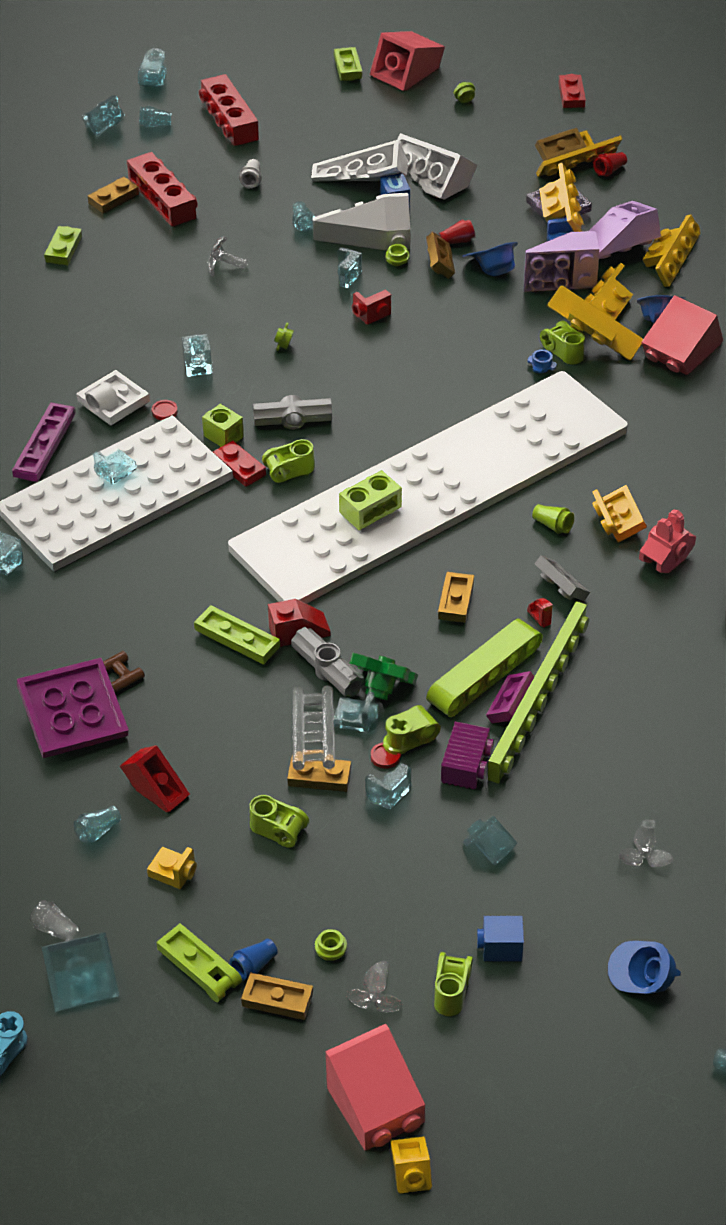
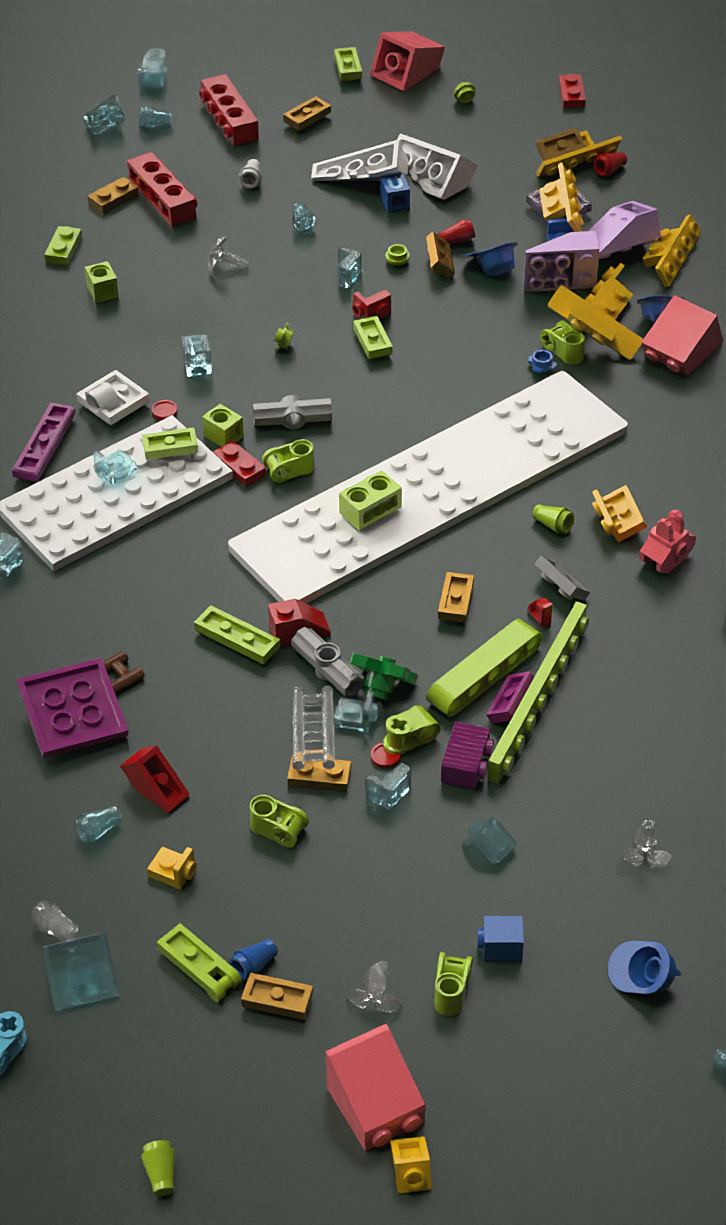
white wedge [313,193,410,250] -> none
lime plate [315,929,347,960] -> none
none -> lime brick [85,261,119,303]
none -> lime cone [141,1140,175,1196]
none -> lime plate [142,427,198,460]
none -> pearl gold plate [283,96,331,131]
none -> lime plate [353,316,393,359]

